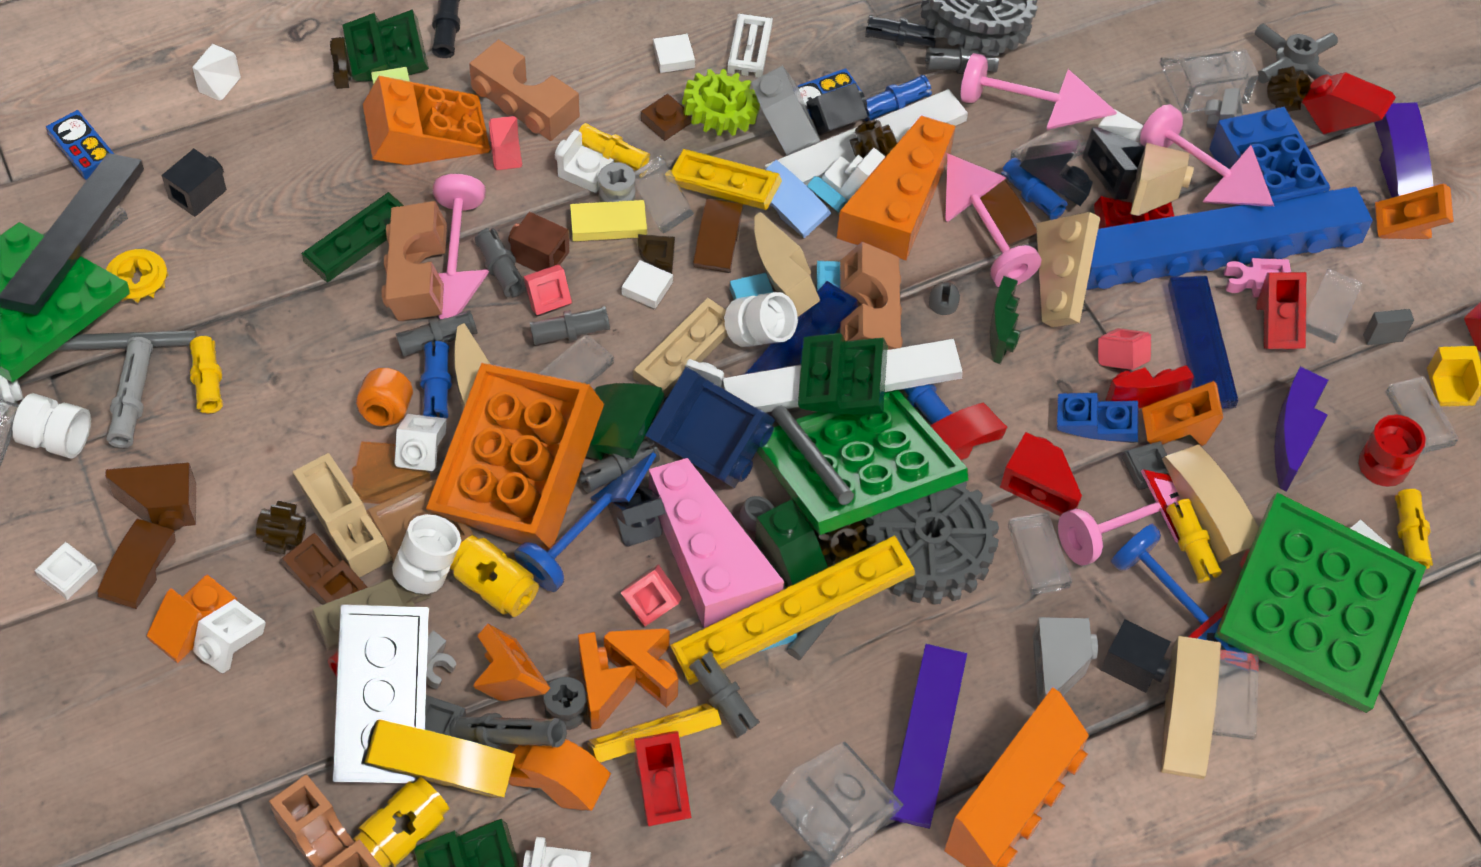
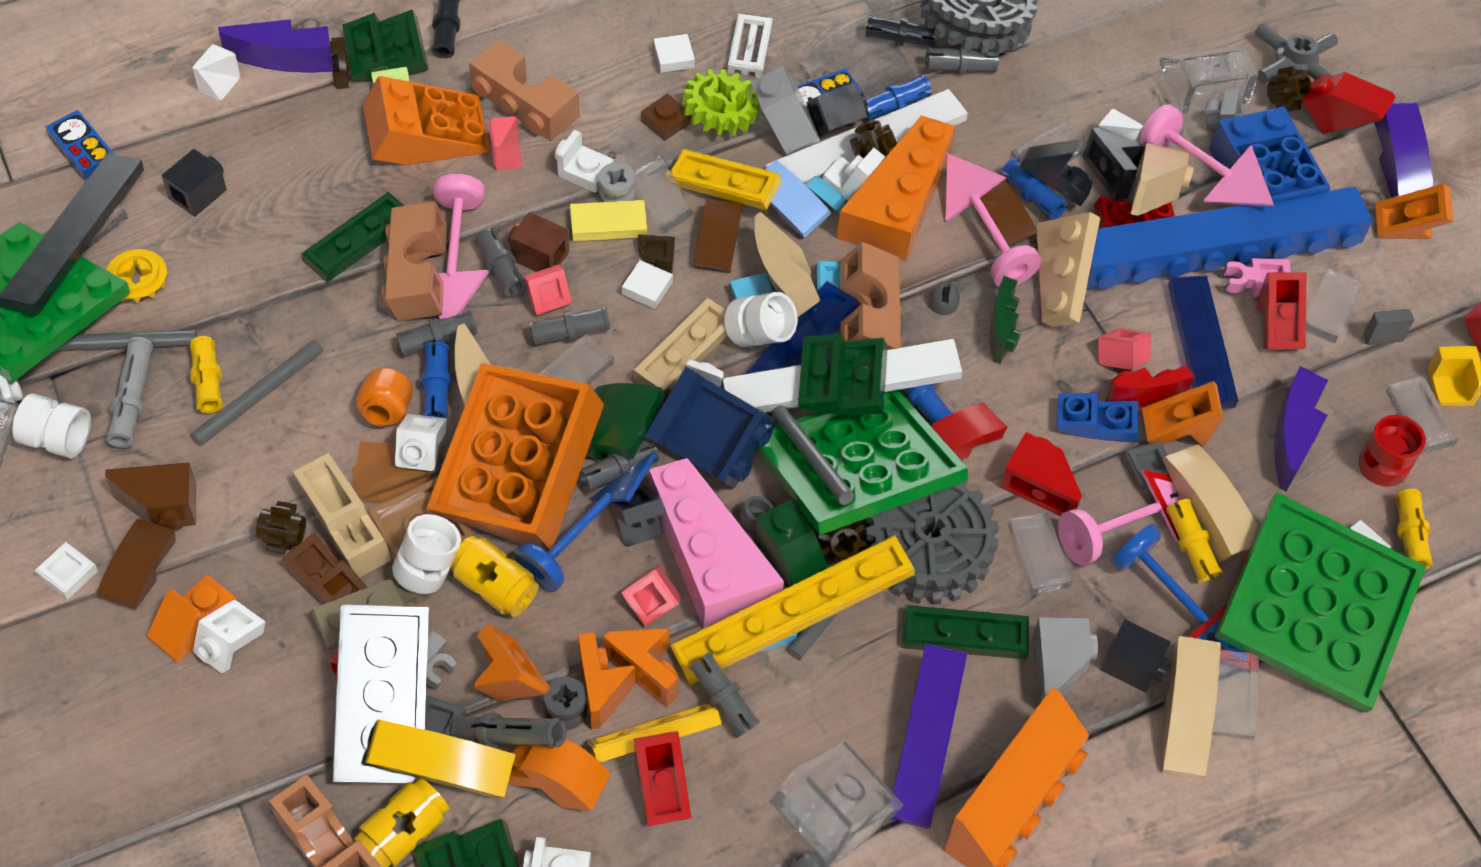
yellow pin [579,123,650,175] -> none
bright pink piece [961,53,1117,130] -> none
none -> dark grey bar [190,340,323,446]
none -> dark purple slope [218,19,334,73]
none -> dark green tile [902,605,1029,660]

